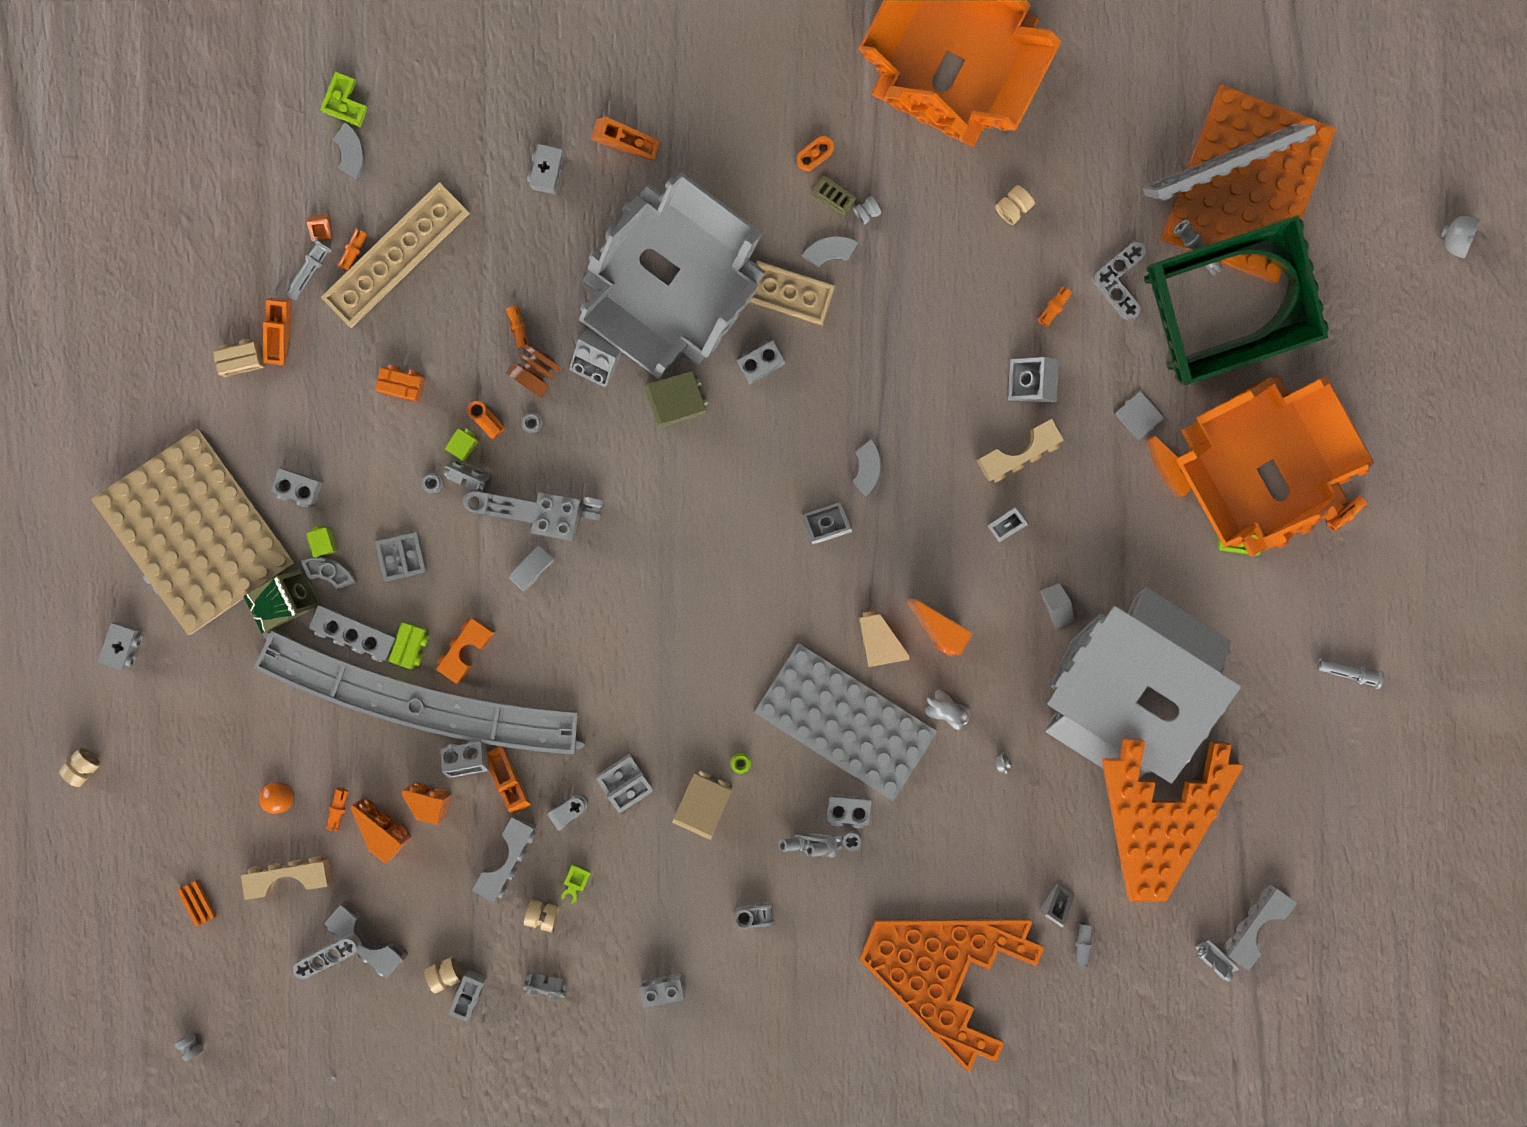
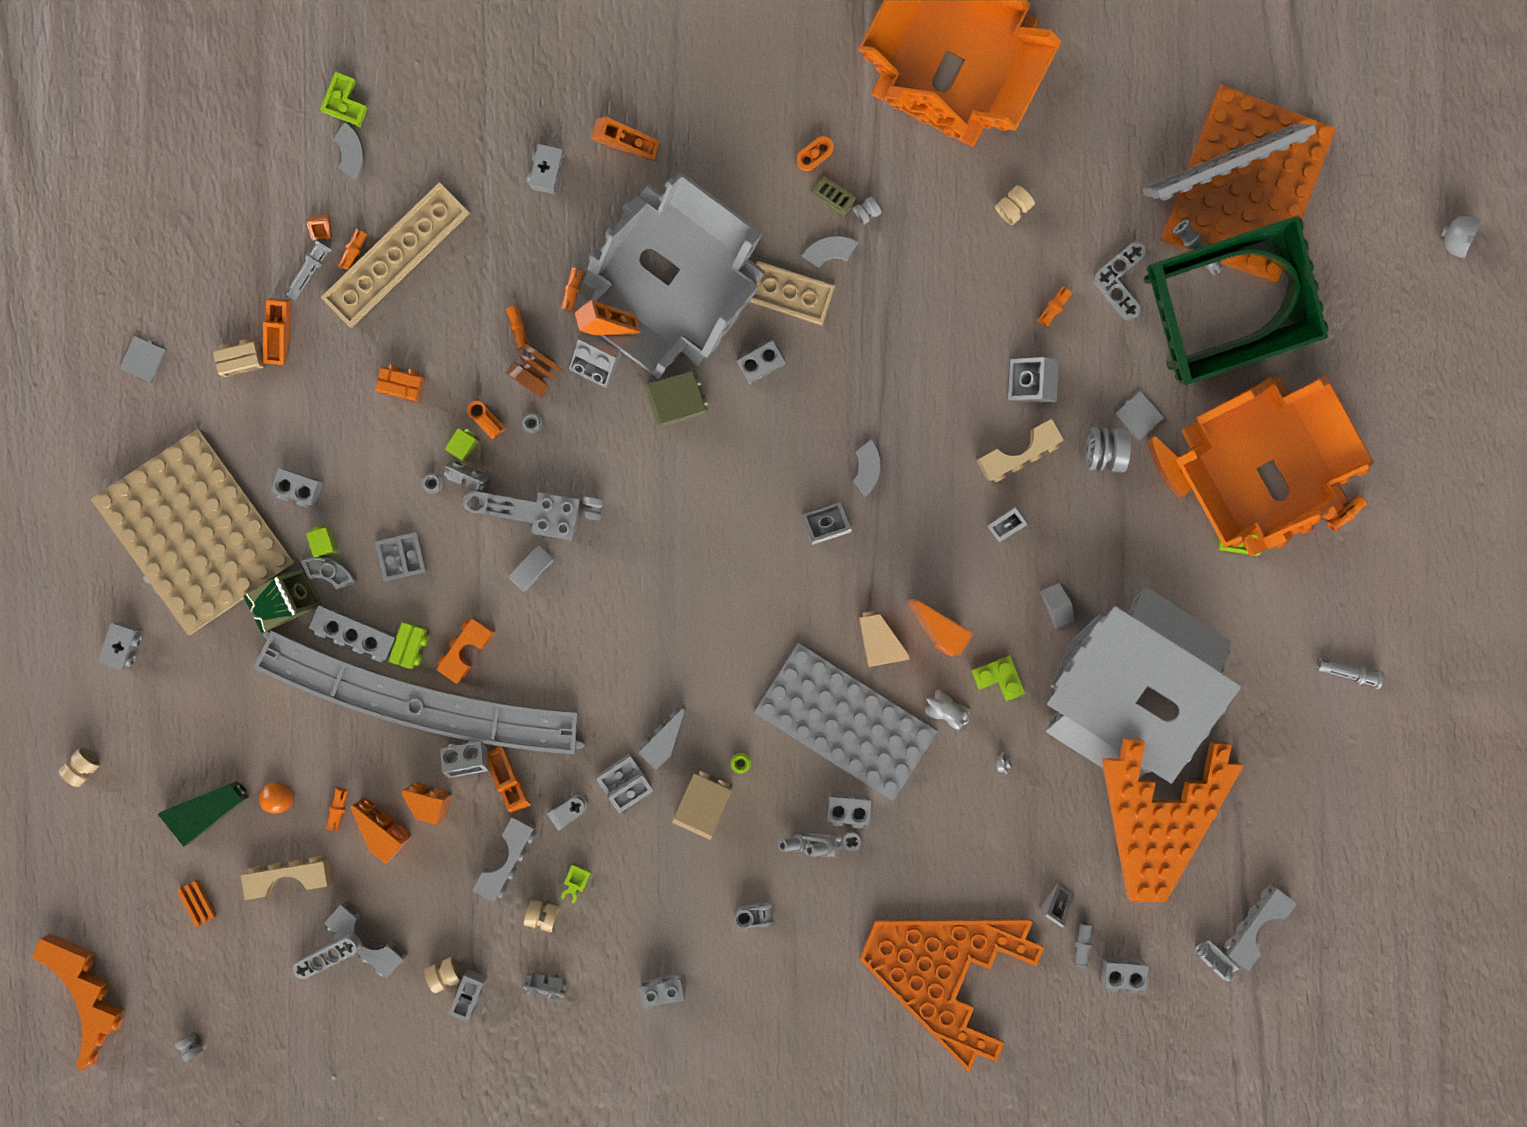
none -> orange arch [32,934,124,1071]
none -> light grey piece [119,336,167,383]
none -> dark green slope [158,781,249,847]
none -> orange pin [560,268,584,312]
none -> orange slope [574,300,640,335]
none -> light grey slope [639,707,686,770]
none -> lime plate [971,655,1025,701]
none -> light grey wheel [1085,427,1131,472]
none -> light grey brick [1100,957,1148,993]

